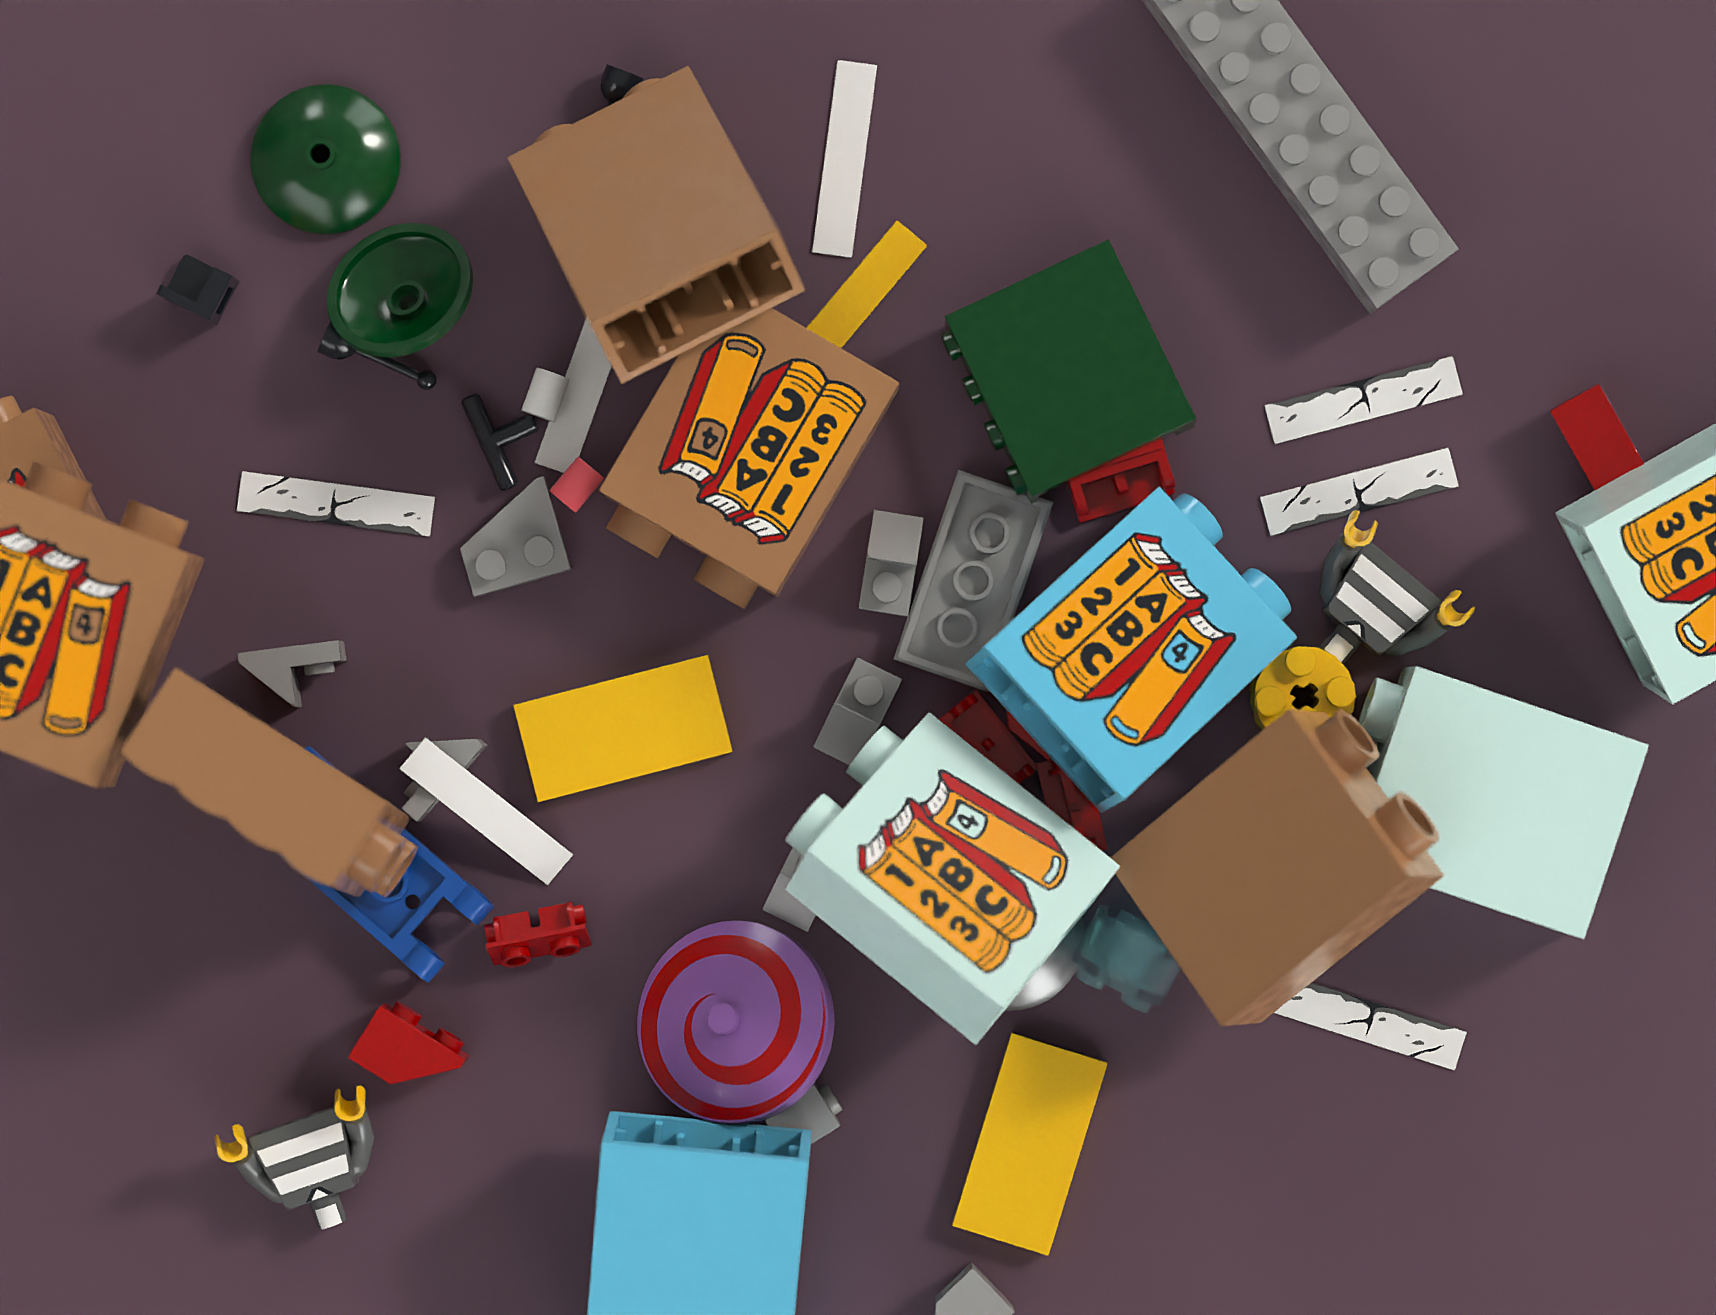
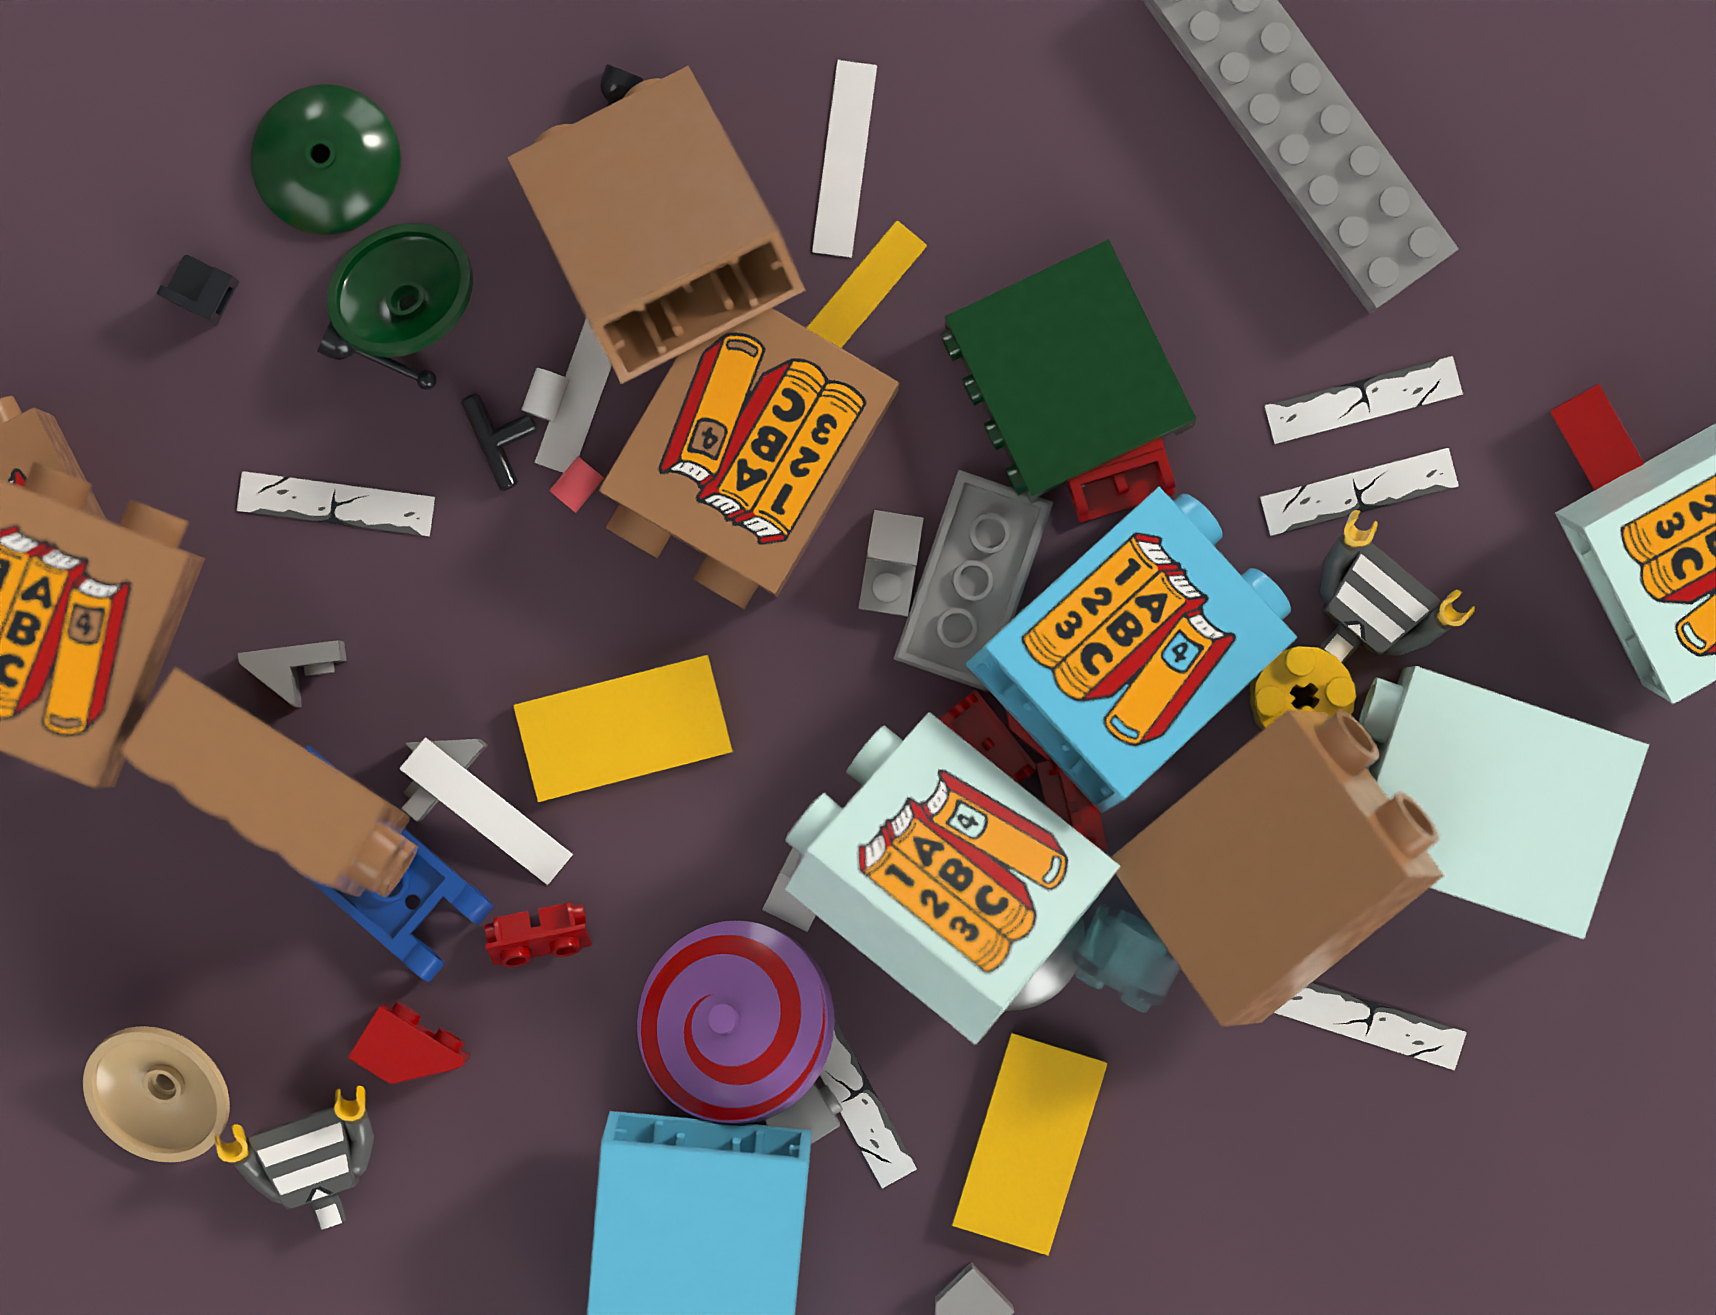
light grey wing [460,476,572,597] -> none
light grey slope [813,657,902,765] -> none
none -> tan dish [83,1026,230,1162]
none -> white sticker [820,1018,917,1188]

